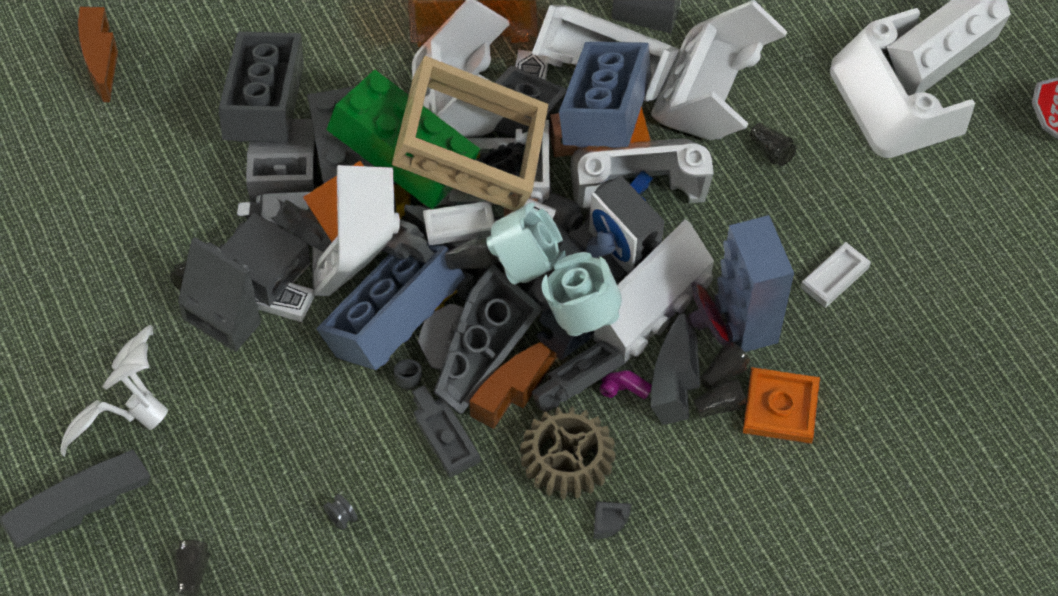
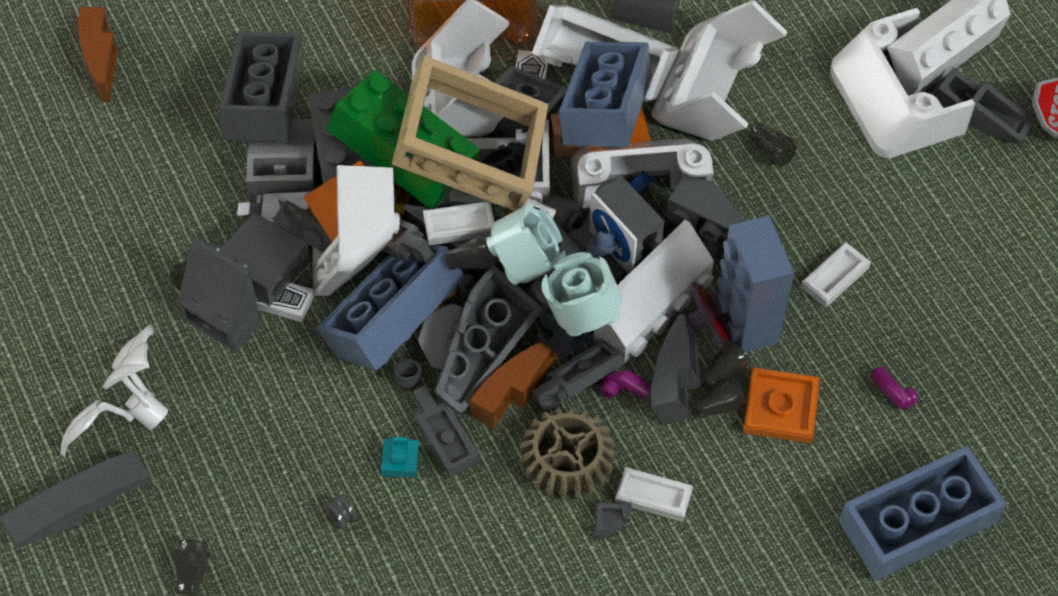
none -> teal tile [381,437,419,478]
none -> white tile [615,467,693,522]
none -> dark grey slope [664,174,746,263]
none -> sand blue brick [839,446,1007,581]
none -> magenta arm [871,366,918,410]
none -> dark grey slope [931,67,1035,144]

